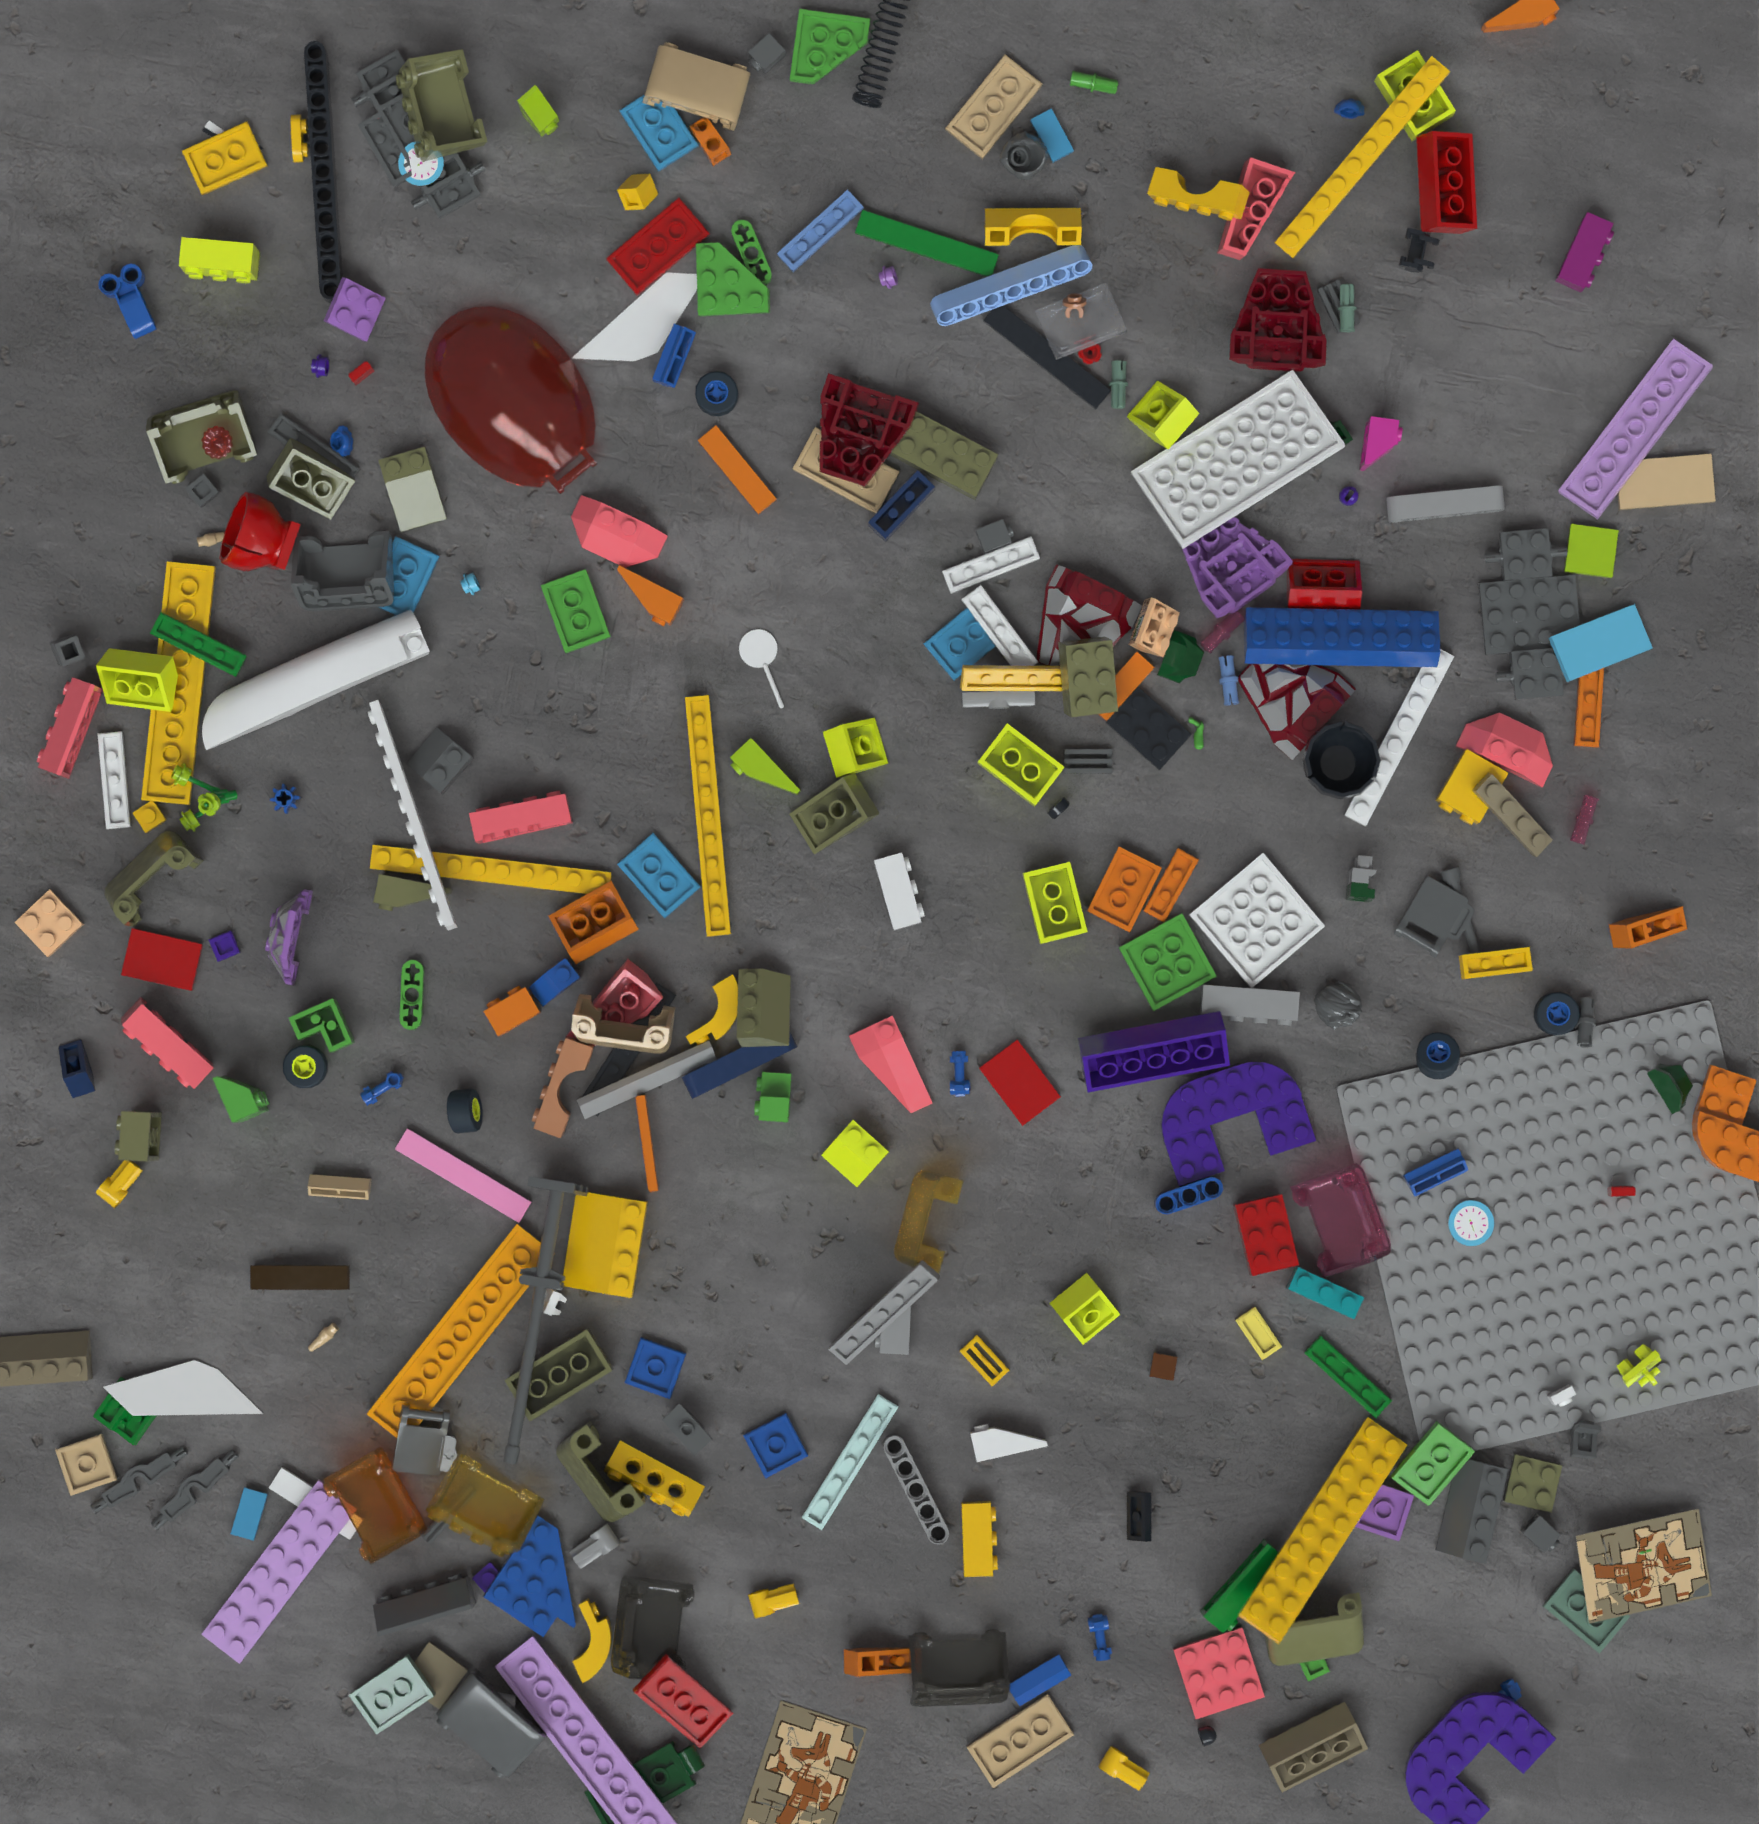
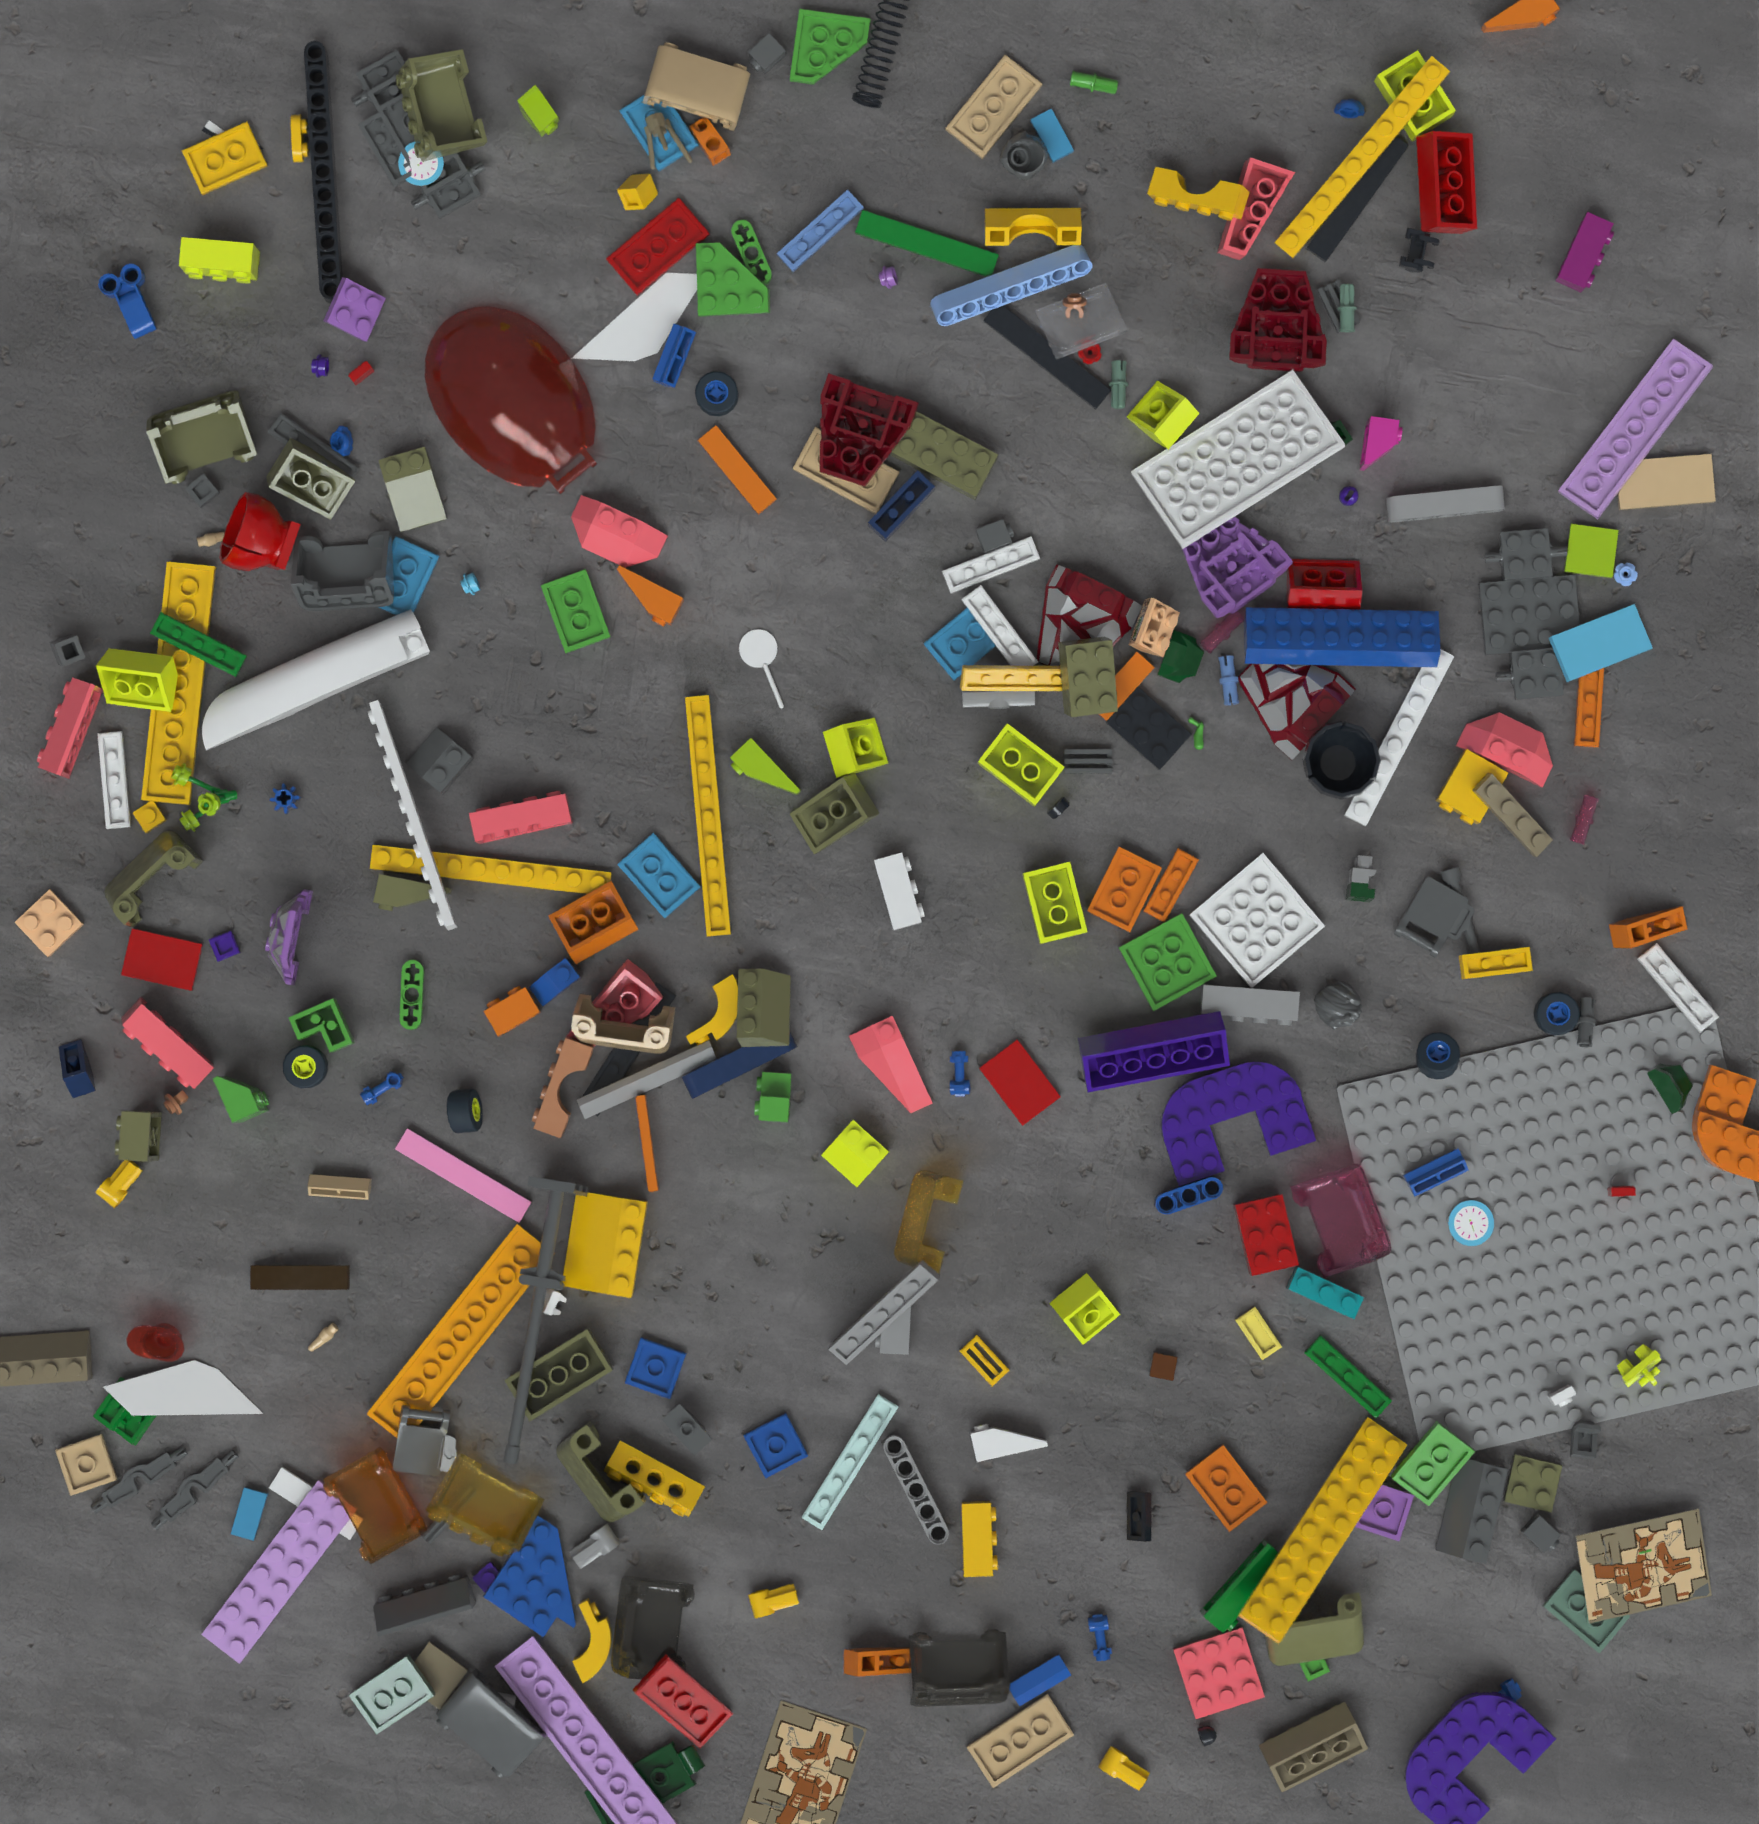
clear red piece [201,426,233,459] -> none
none -> clear red piece [127,1323,184,1362]
none -> nougat plate [163,1090,189,1115]
none -> dark tan plant [644,112,692,170]
none -> orange plate [1185,1444,1268,1532]
none -> black tile [1306,136,1409,263]
none -> light blue plate [1614,562,1638,586]
none -> white tile [1637,943,1719,1033]

